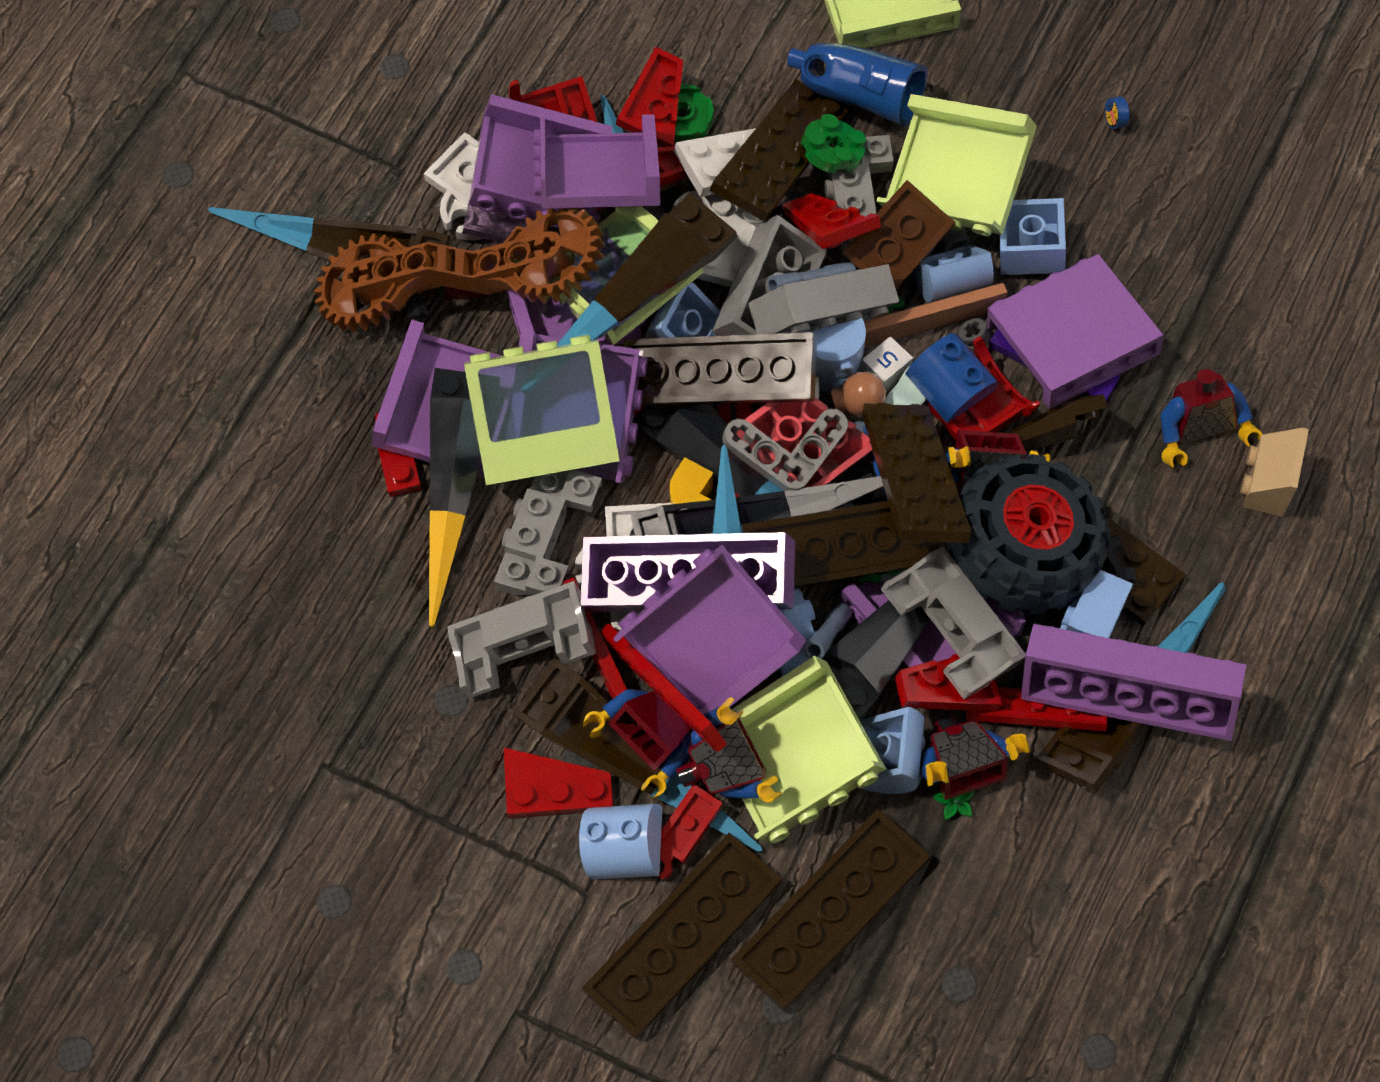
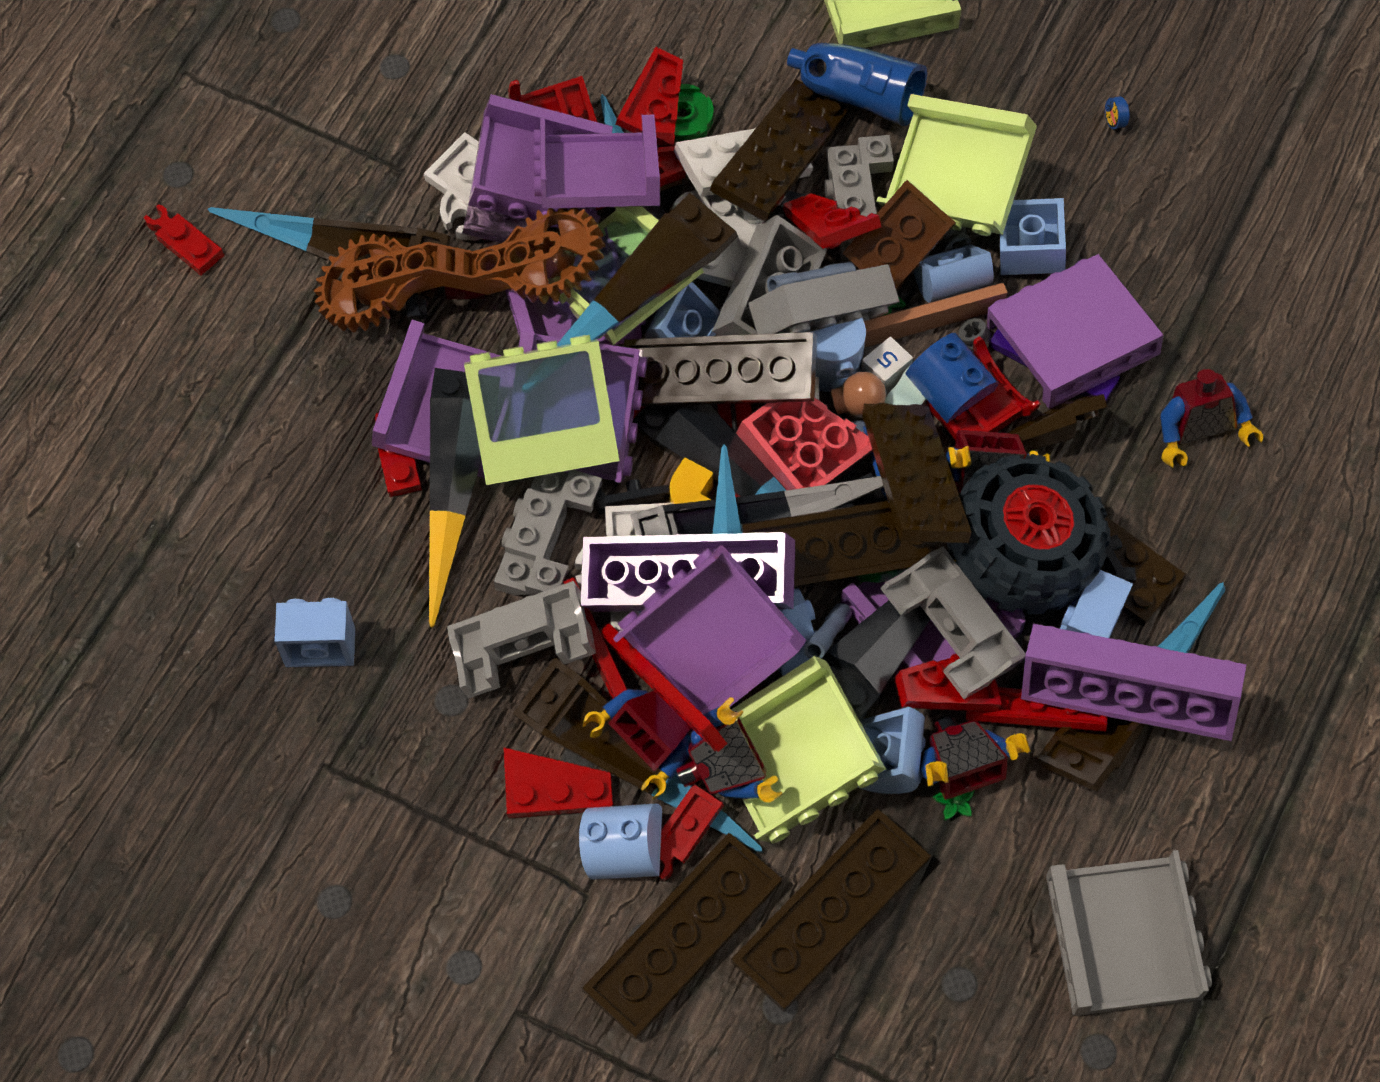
light grey beam [722,409,848,491] -> none
green plate [801,114,866,173] -> none
tan slope [1240,428,1309,517] -> none
none -> red plate [144,204,224,276]
none -> light blue brick [275,598,355,667]
none -> black piece [593,479,670,515]
none -> light grey panel [1046,850,1212,1016]

